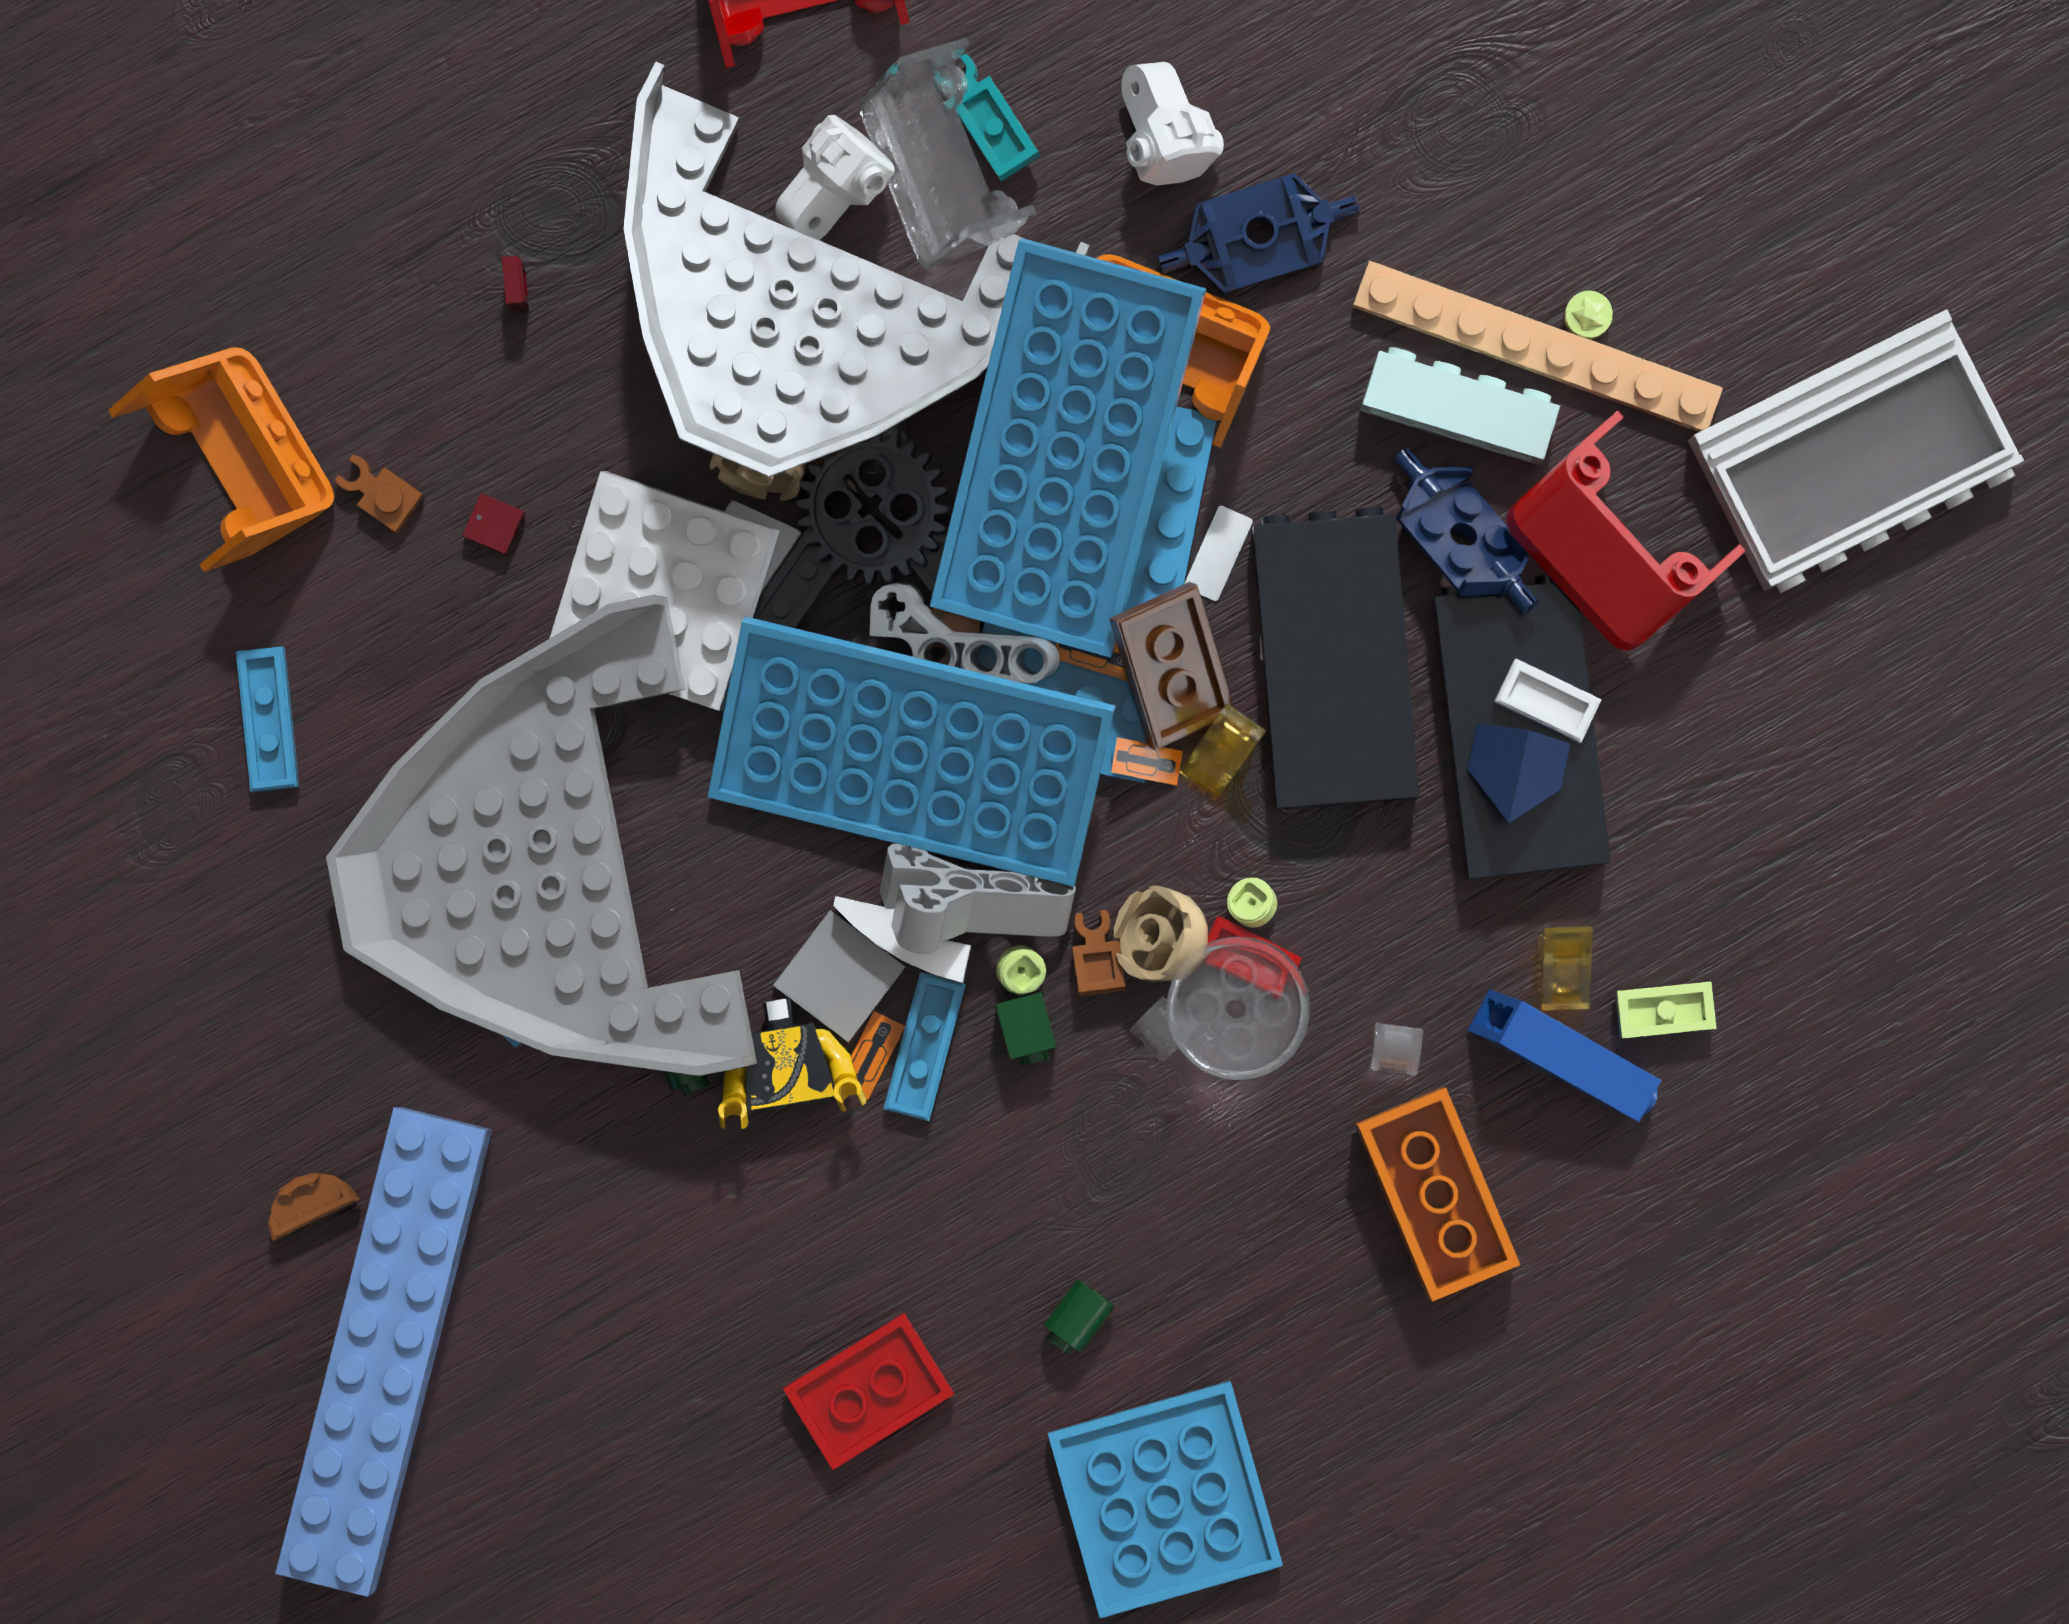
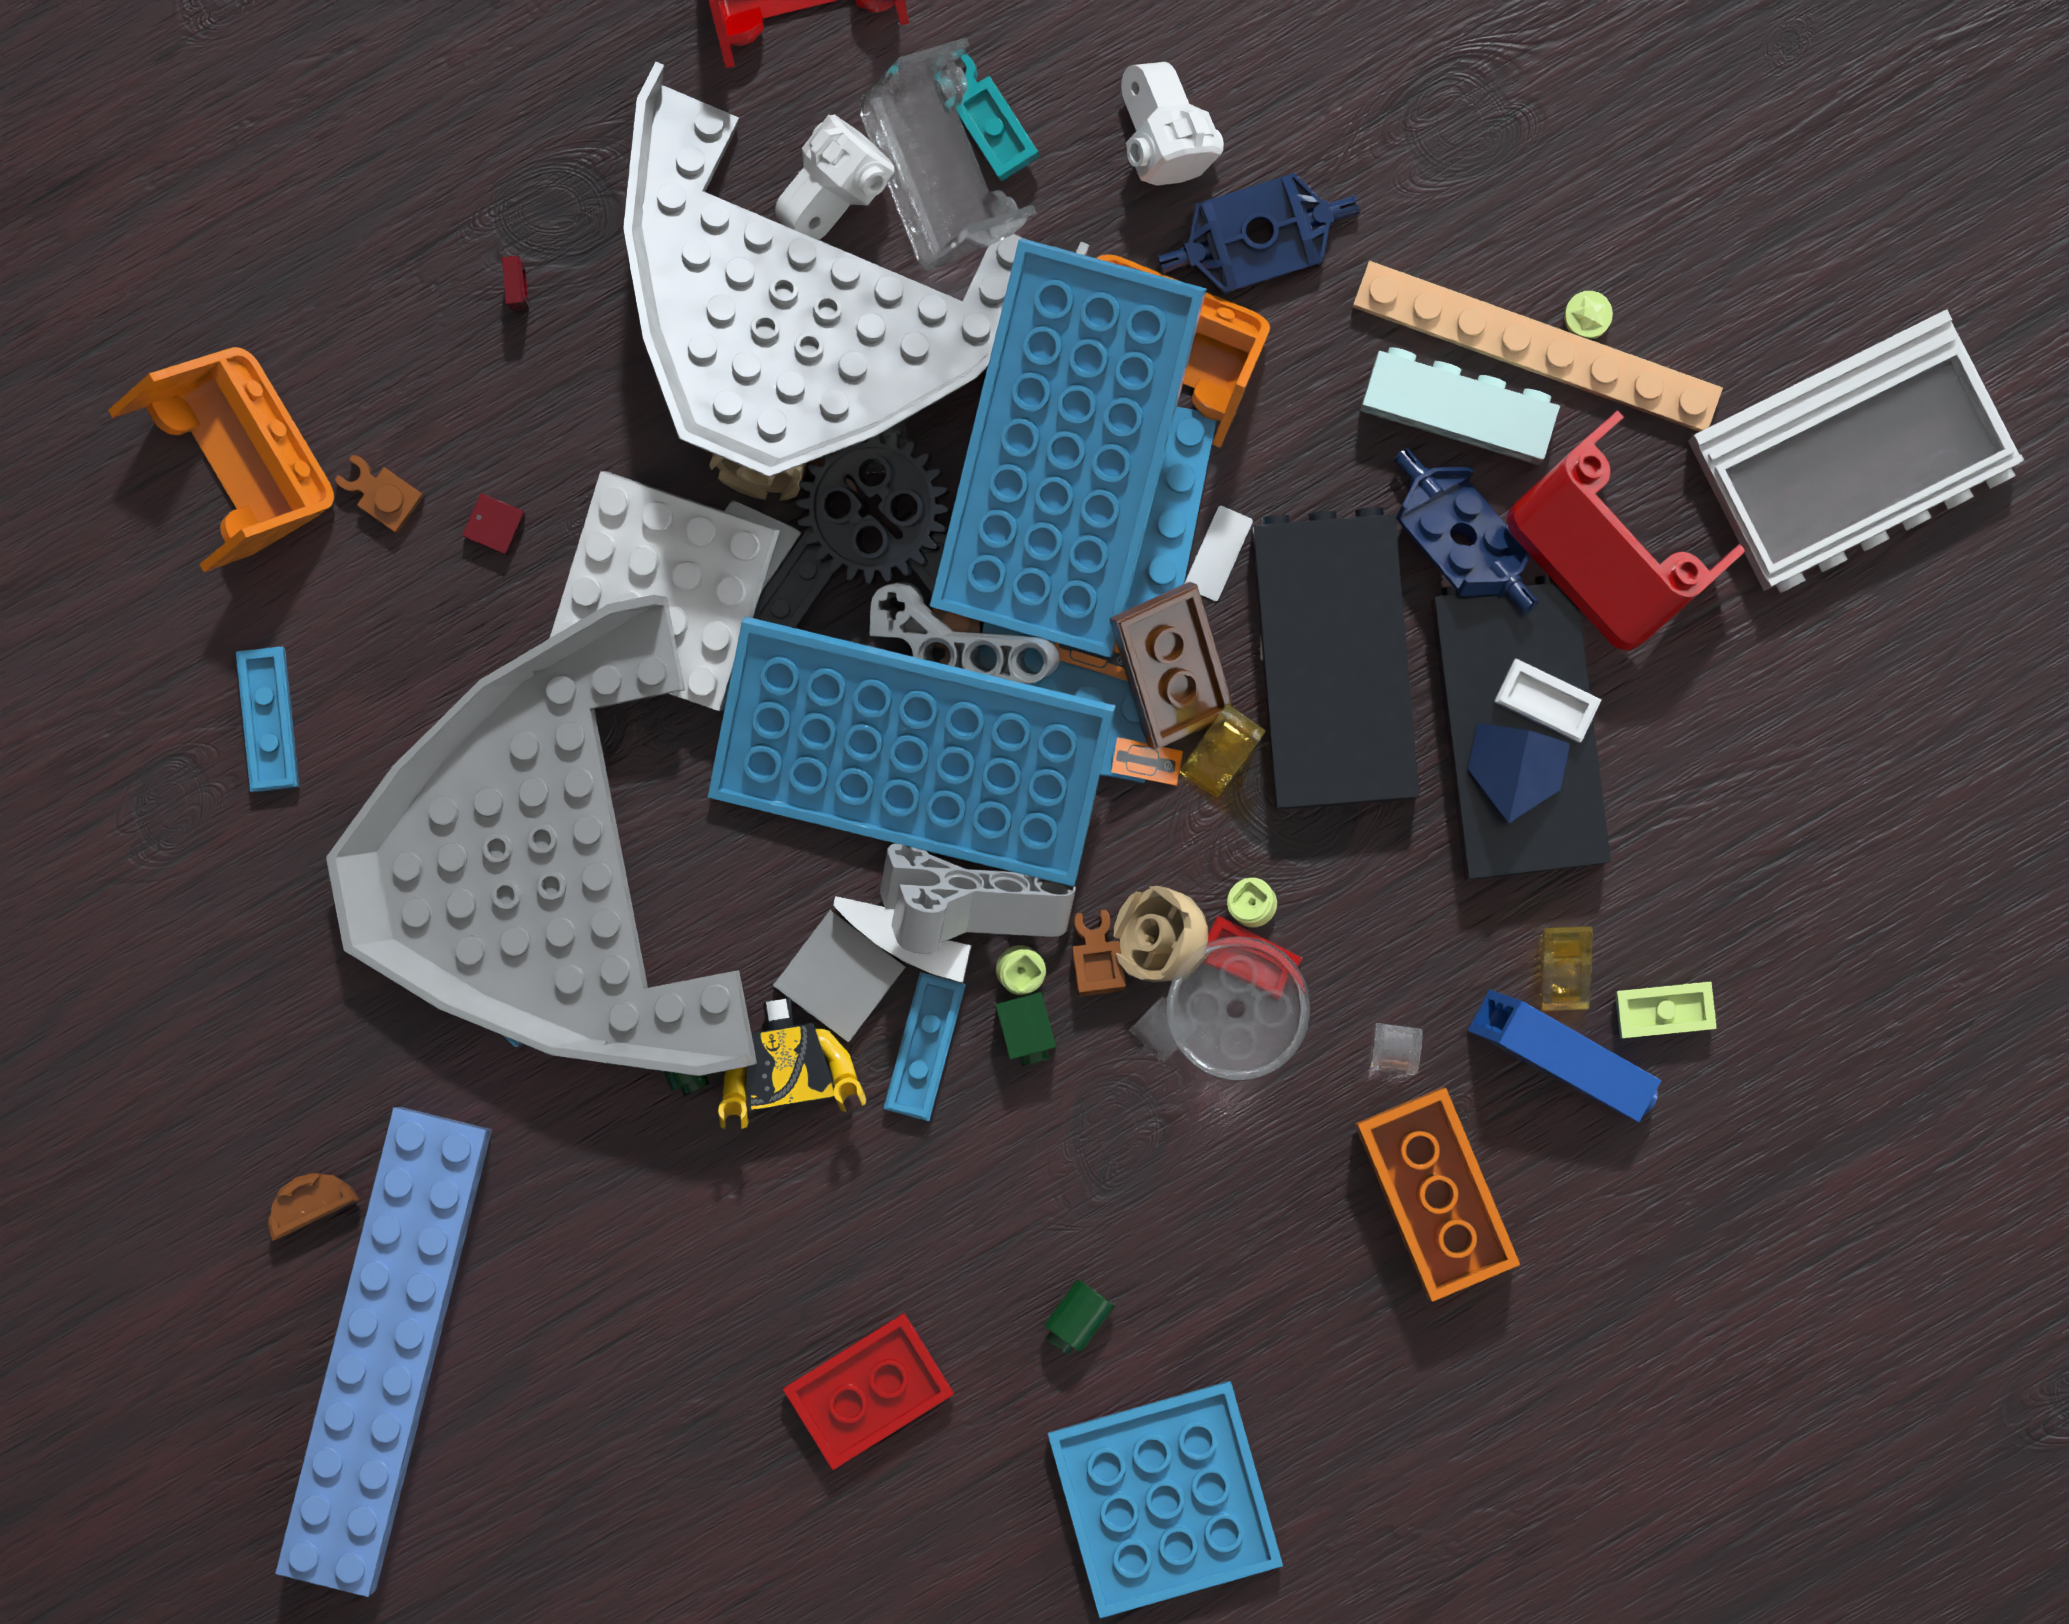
orange sticker [851,1011,906,1100] -> none

